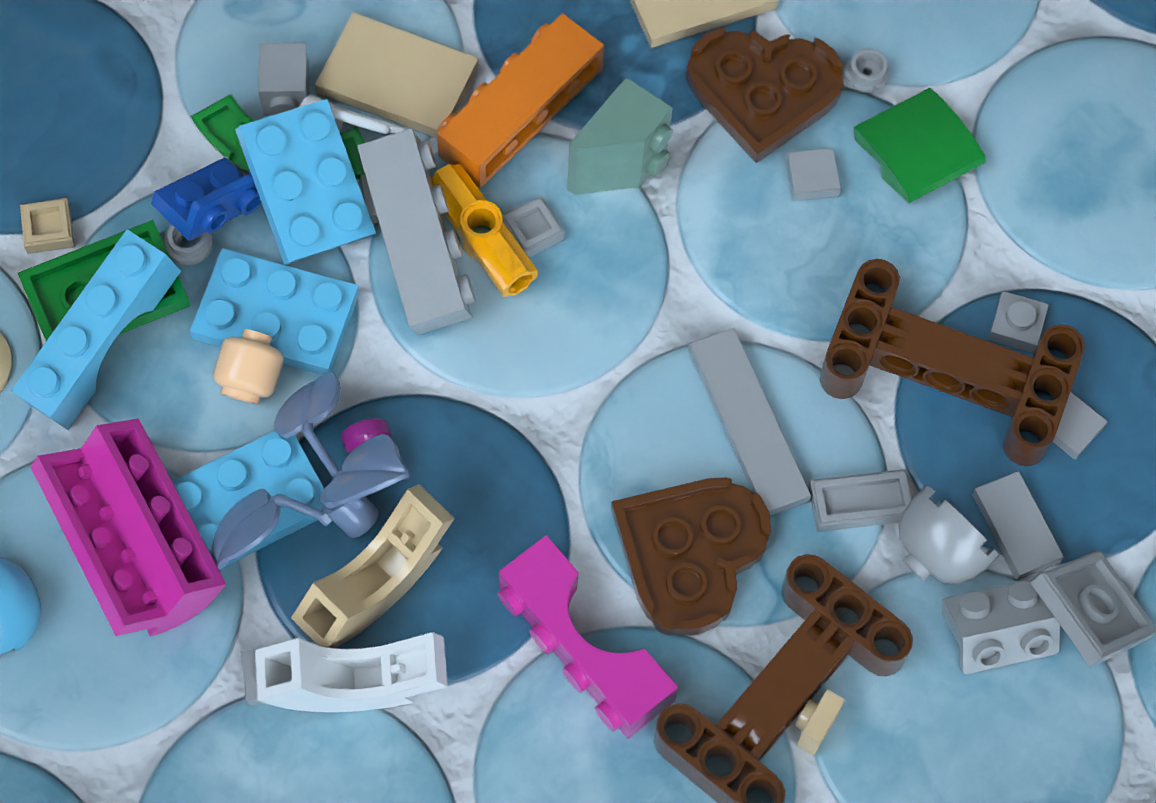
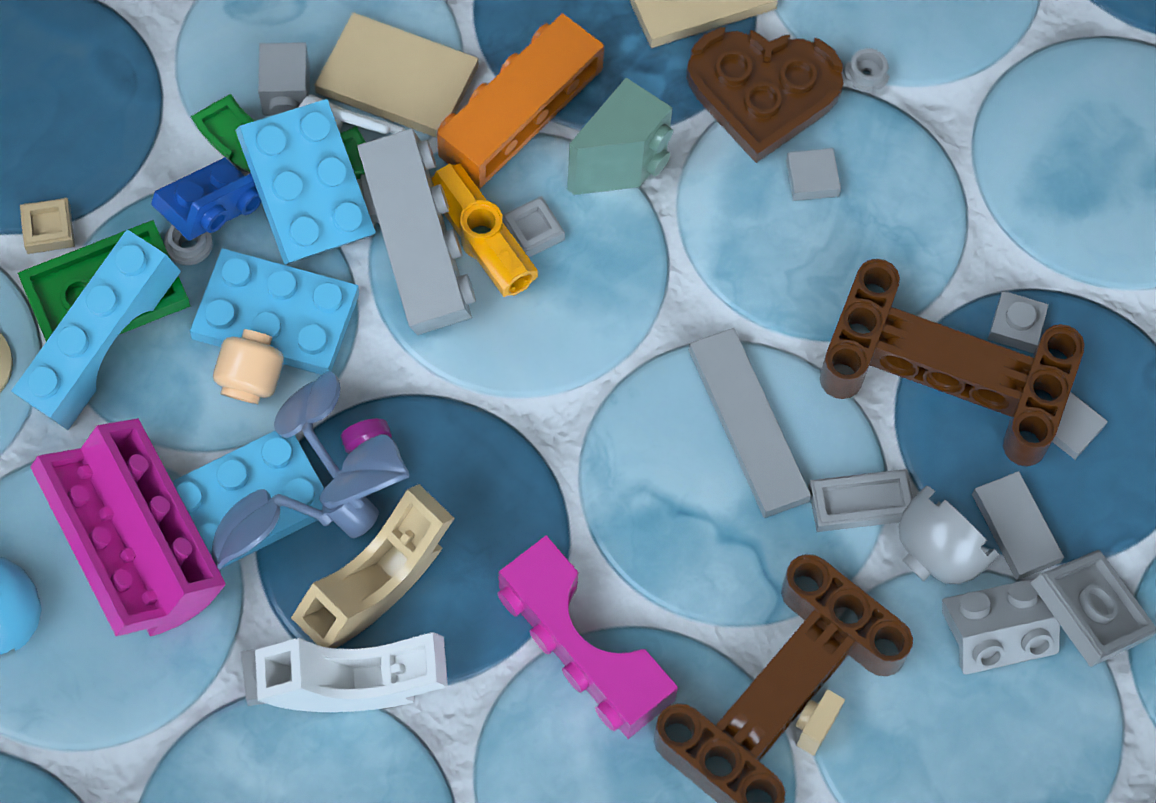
reddish brown plate [611,477,771,636] -> none
green slope [854,87,986,203] -> none

